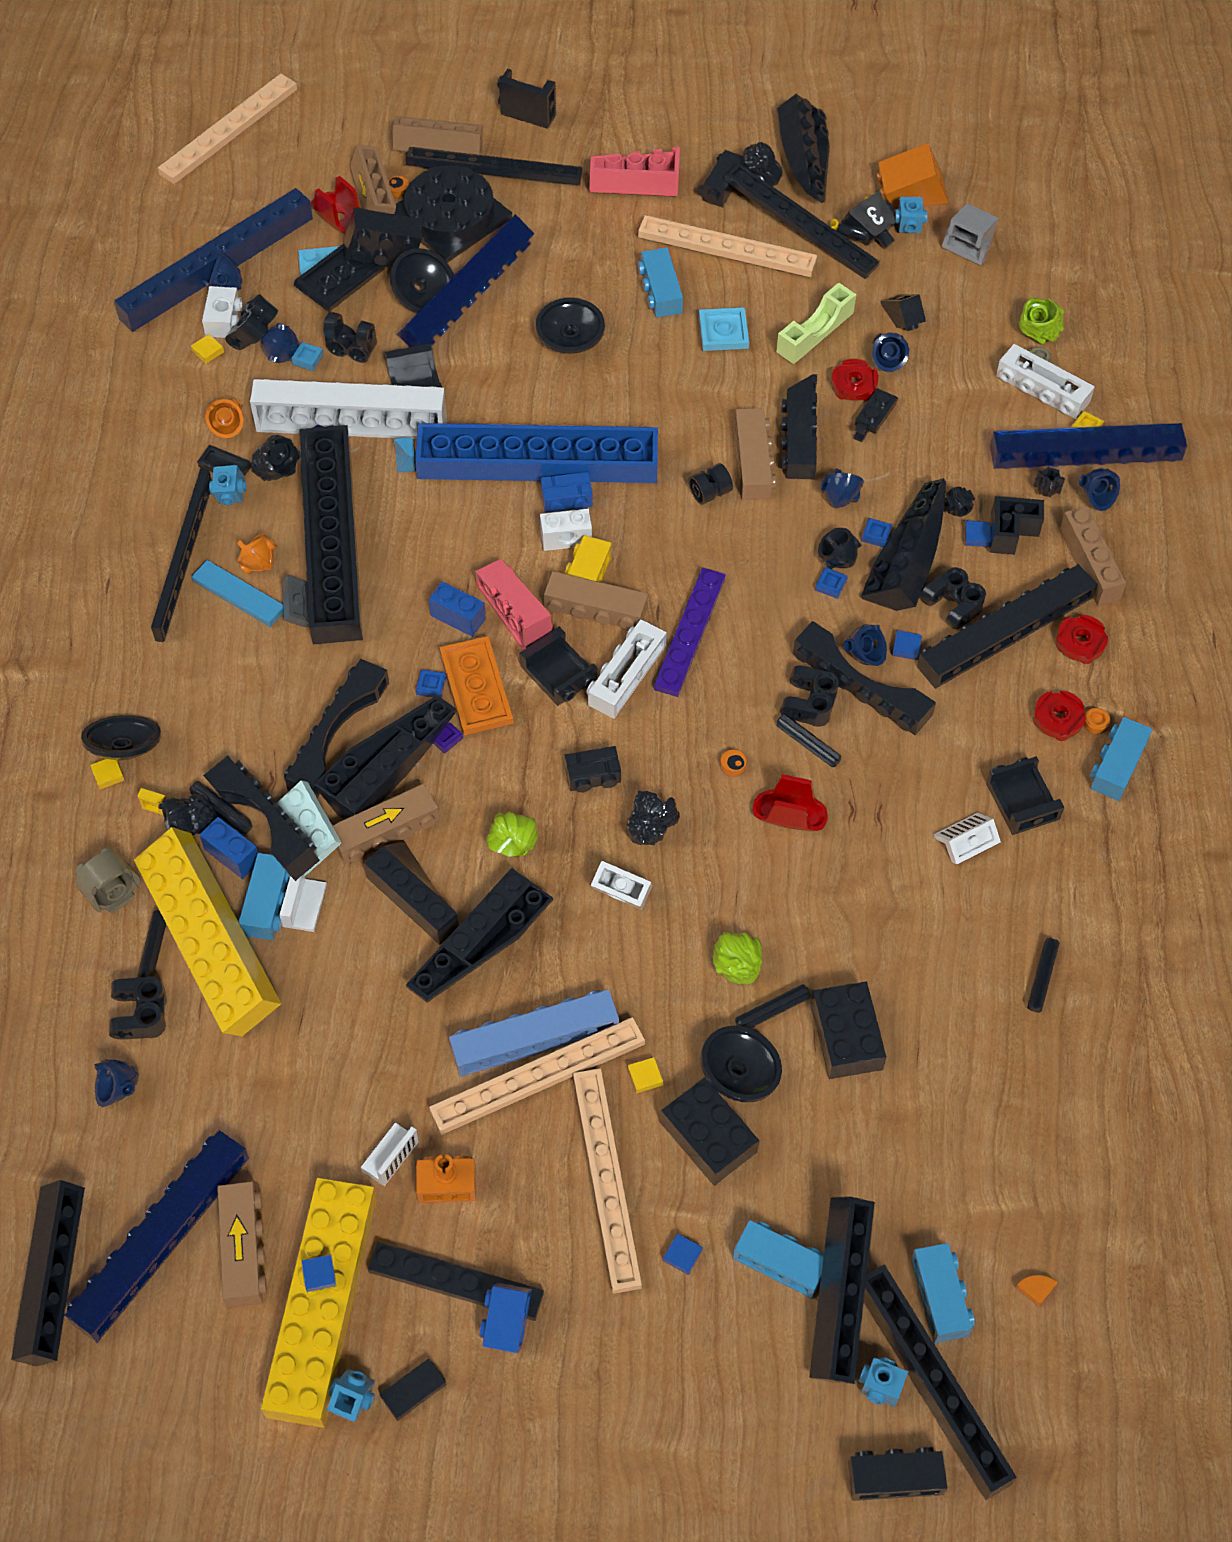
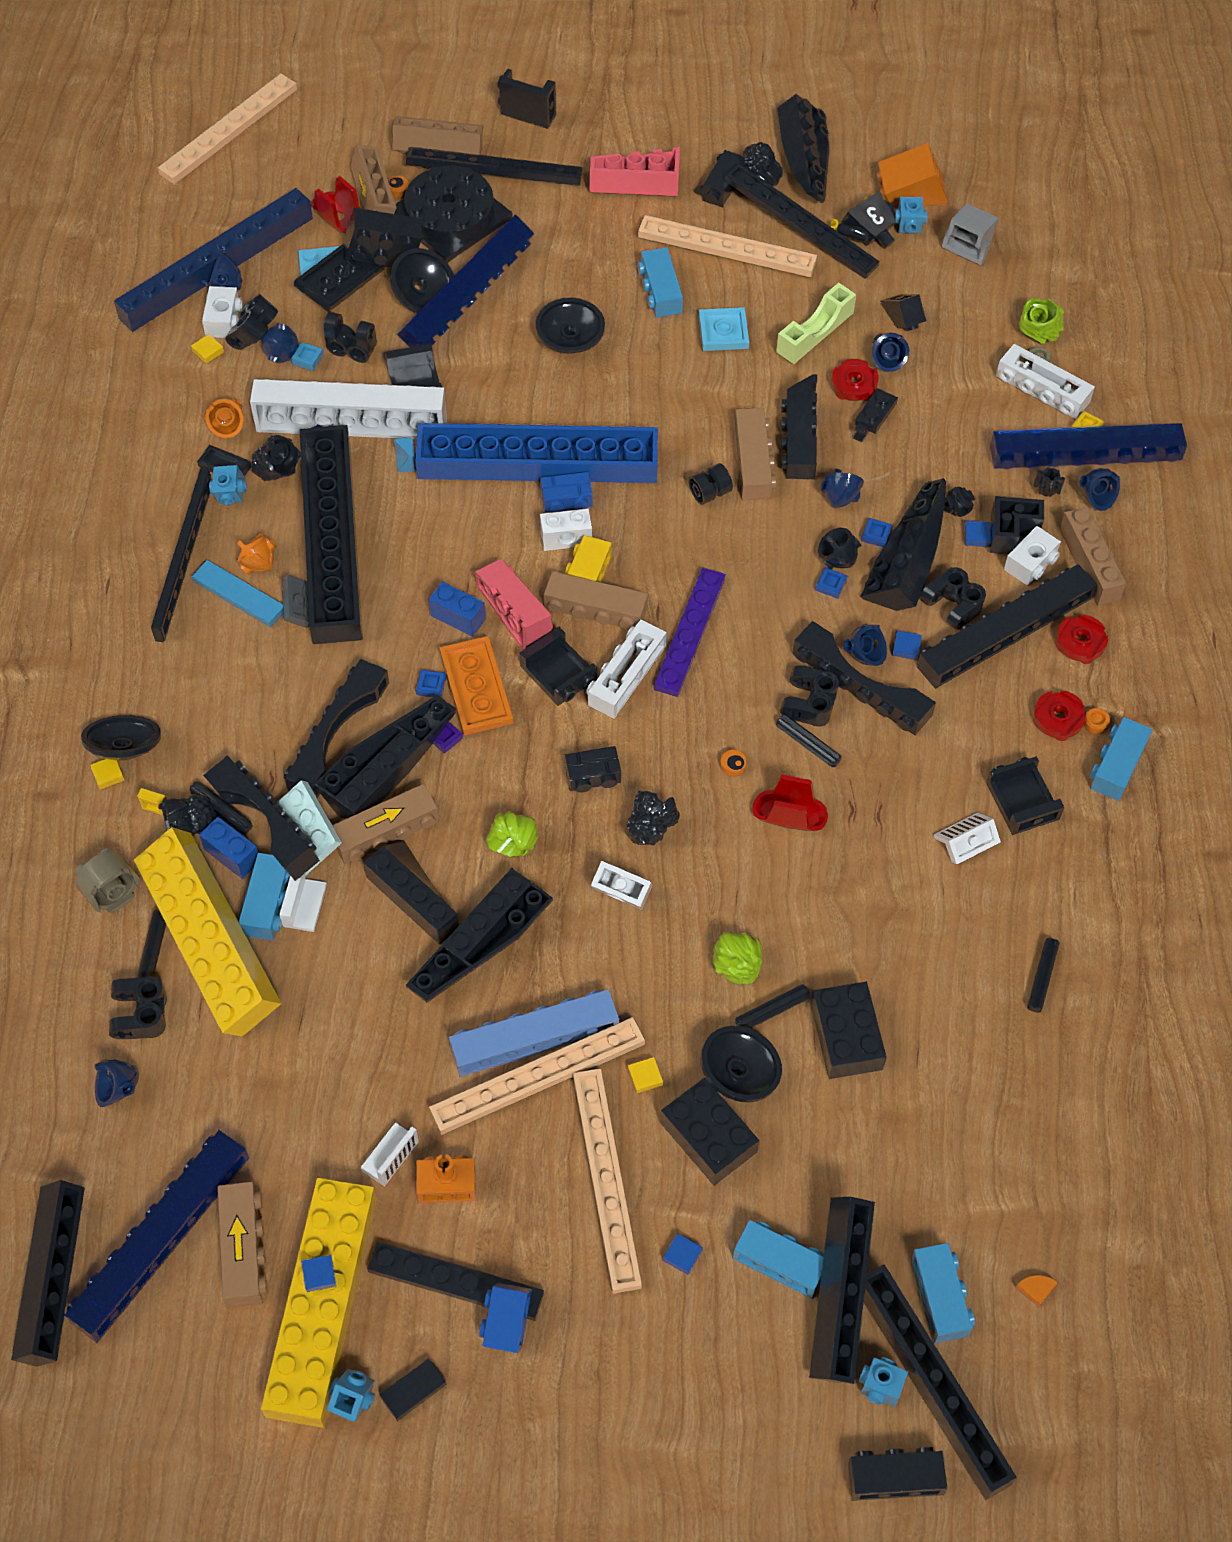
none -> white brick [1004,526,1061,586]

